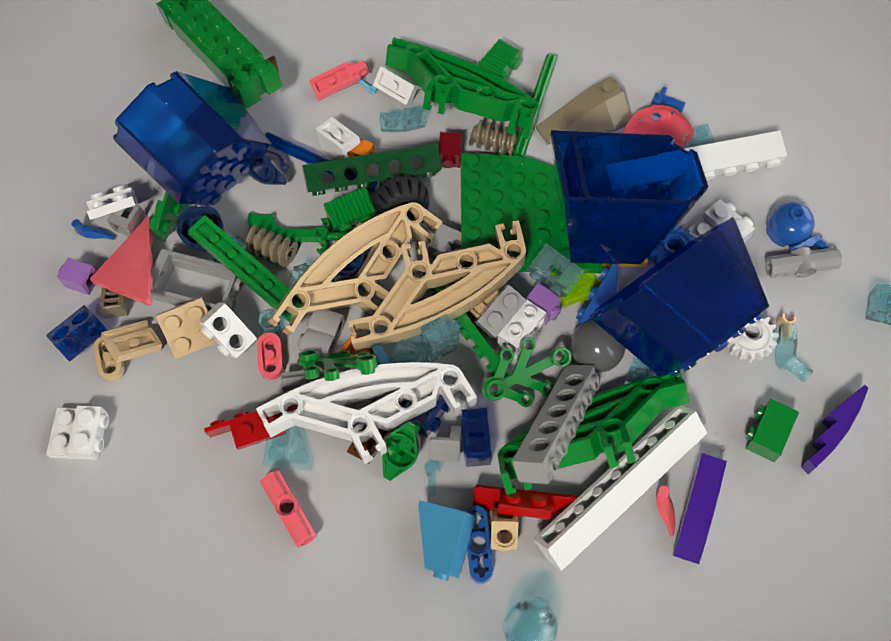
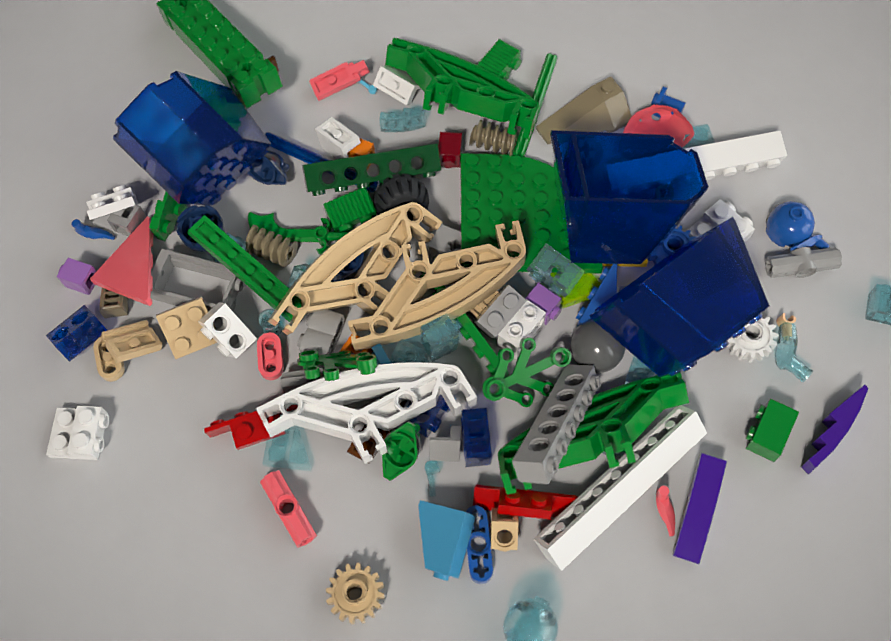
none -> tan gear [326,563,385,625]

